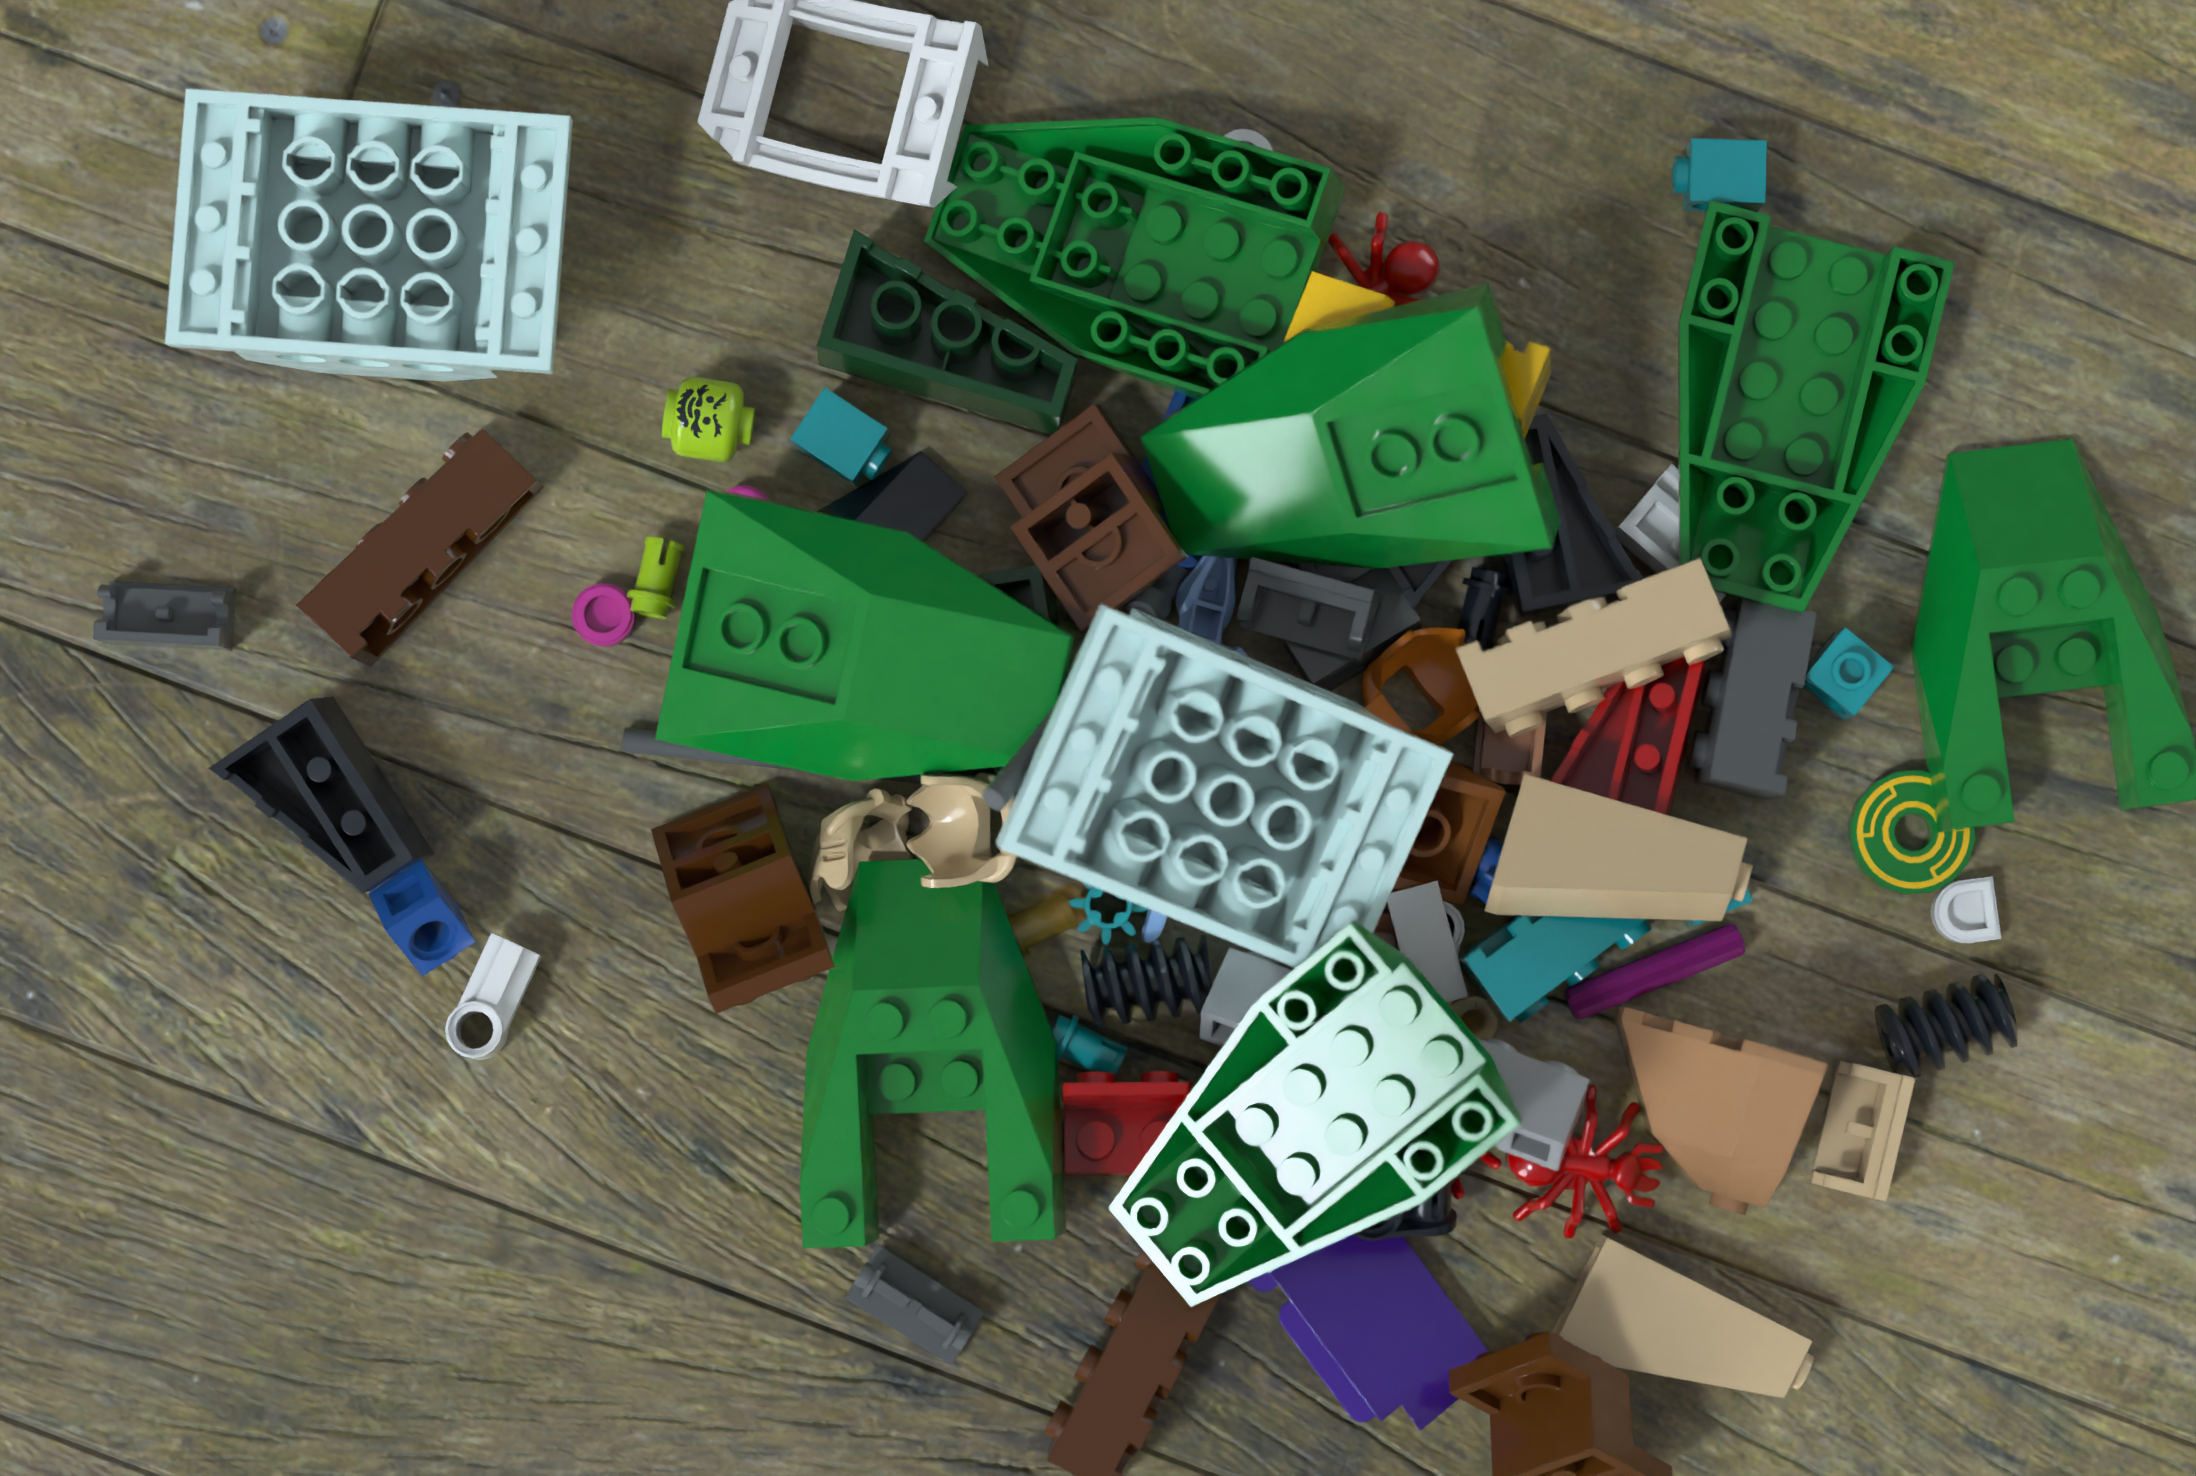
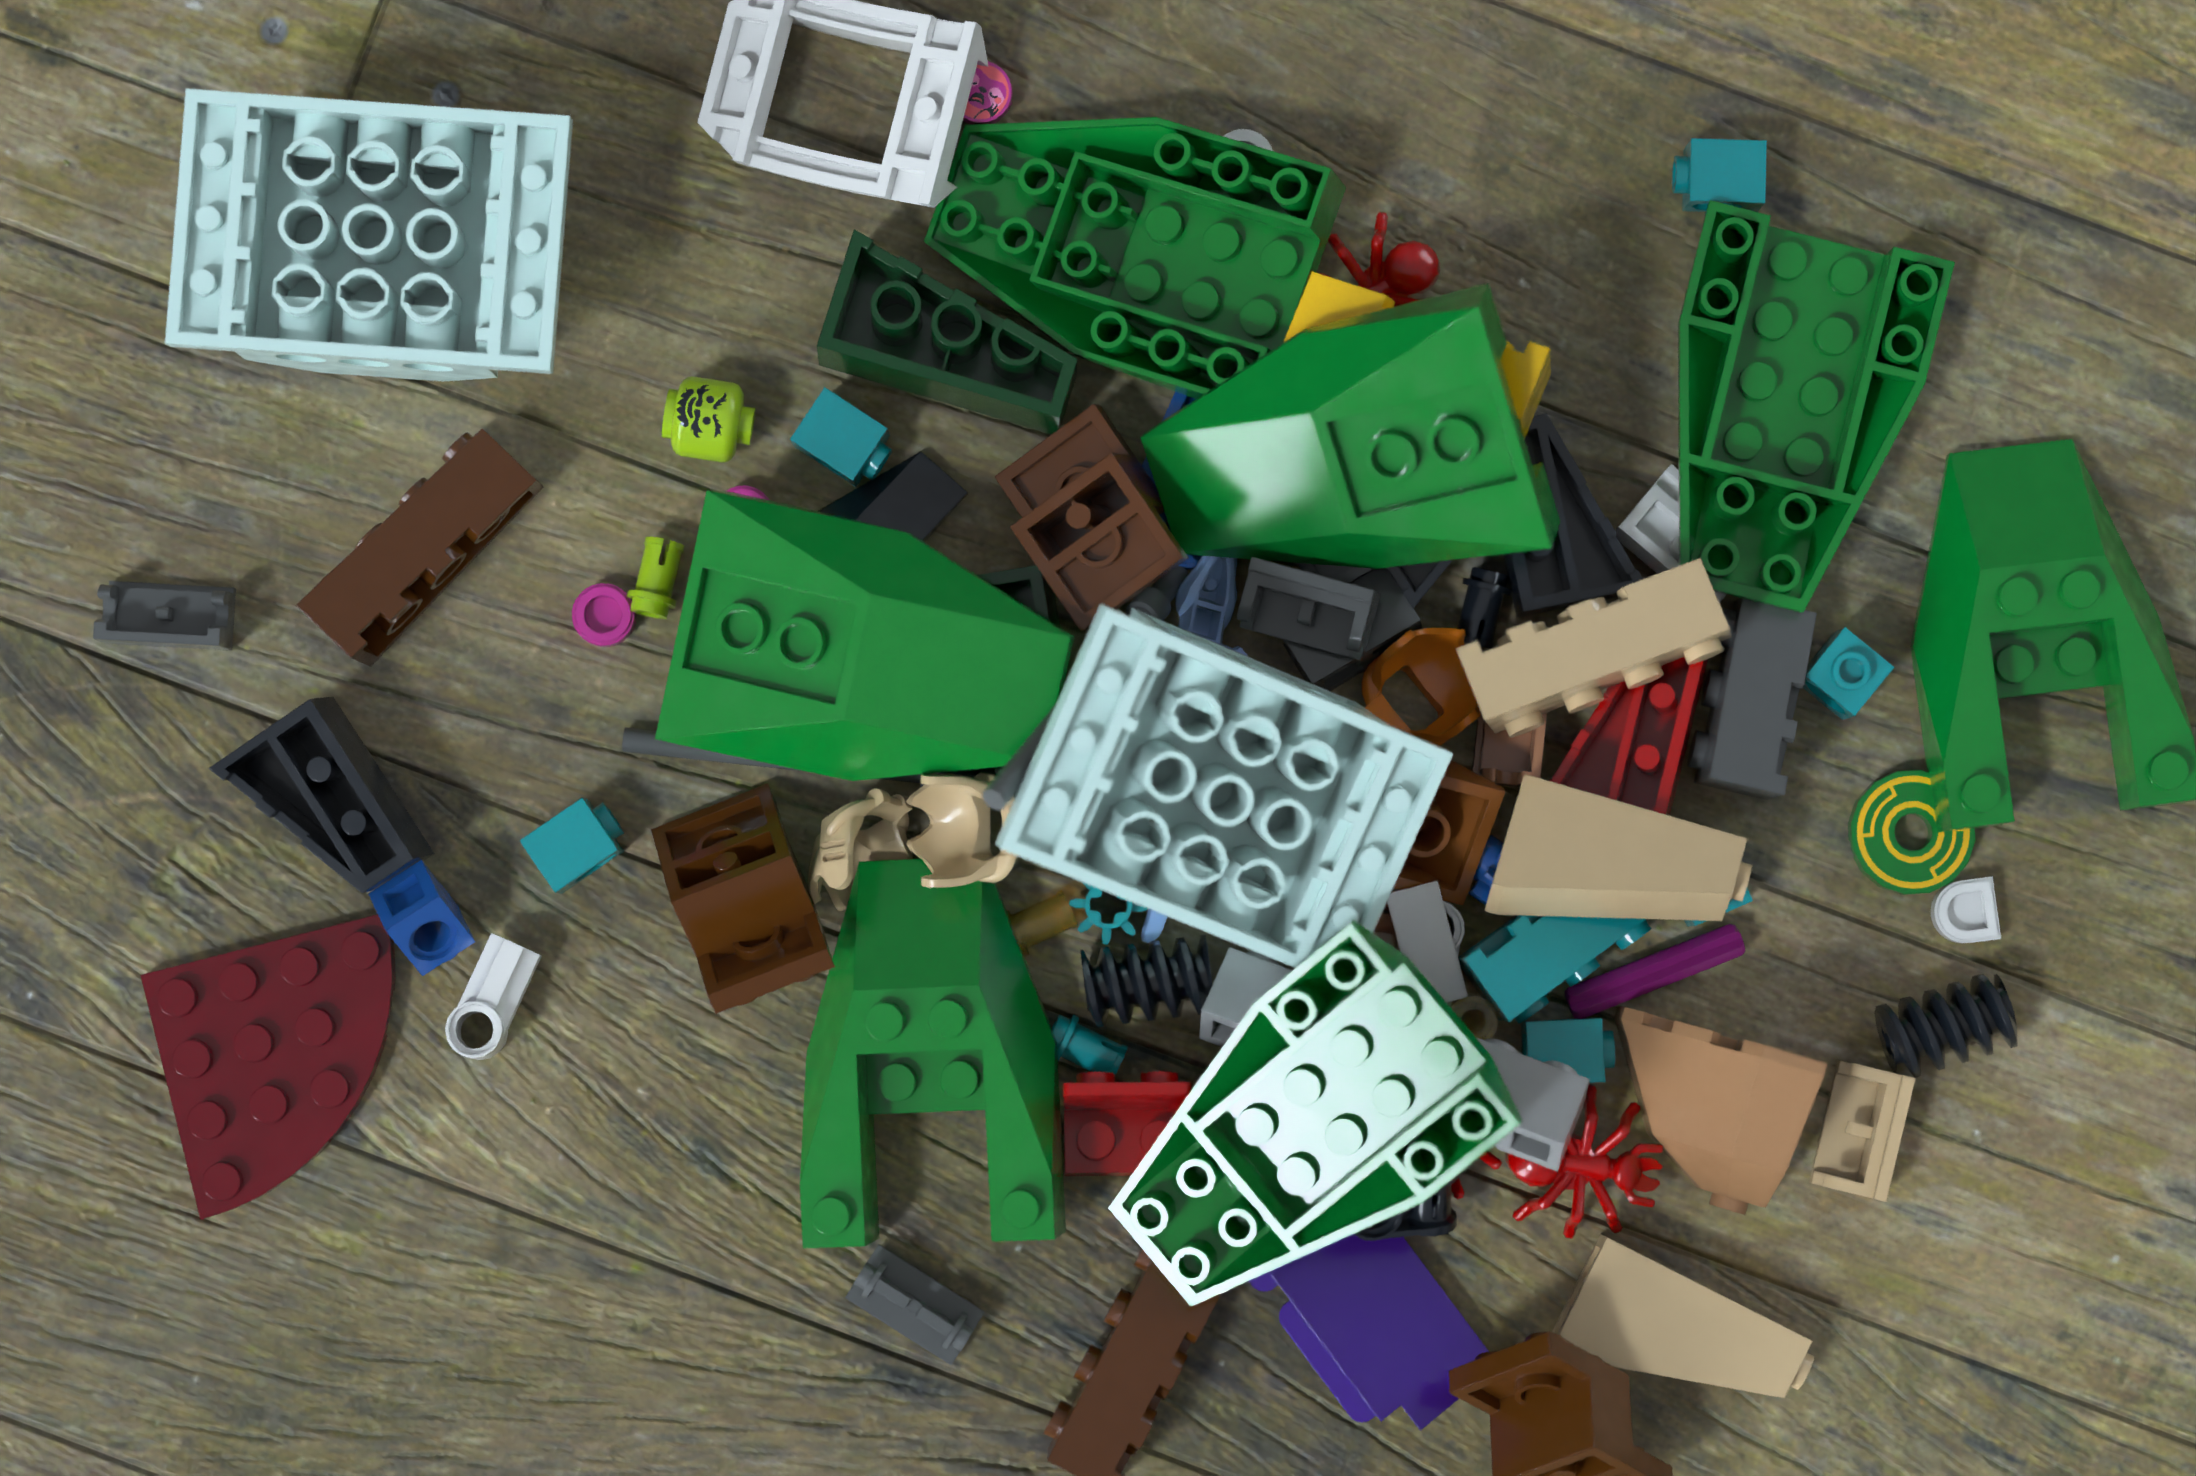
none -> dark red plate [141,914,396,1220]
none -> teal brick [519,798,624,894]
none -> tile [963,62,1012,125]
none -> teal brick [1521,1018,1615,1083]

